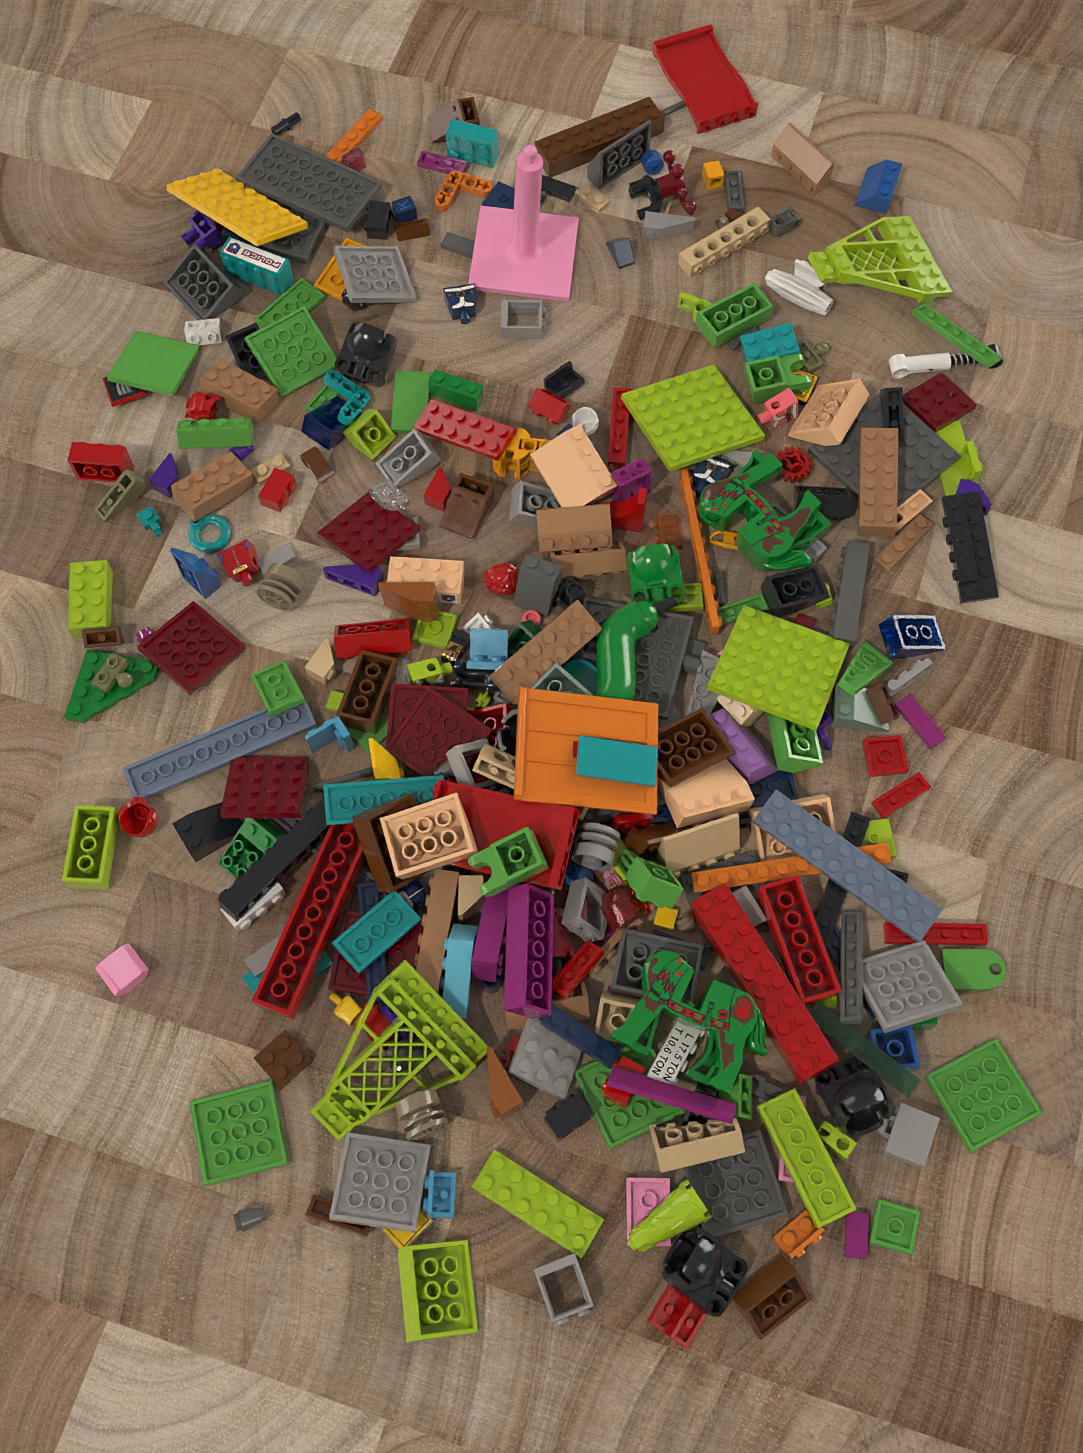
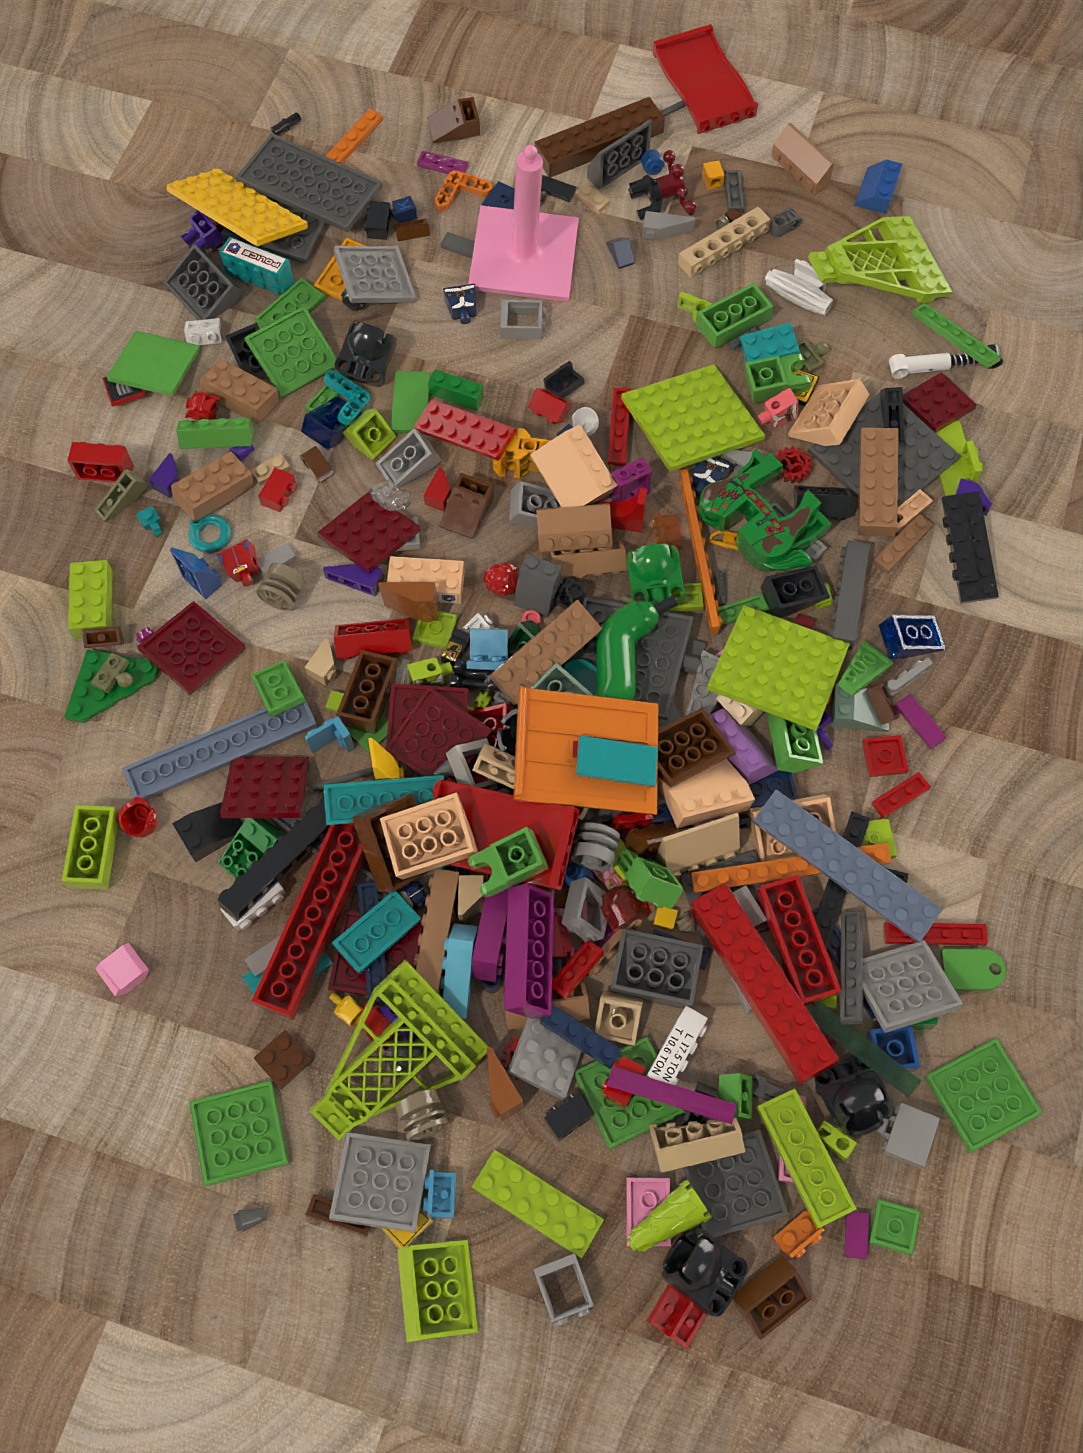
clear pink piece [341,147,366,172] -> none
teal brick [445,119,499,168] -> none
green animal [610,951,768,1094] -> none

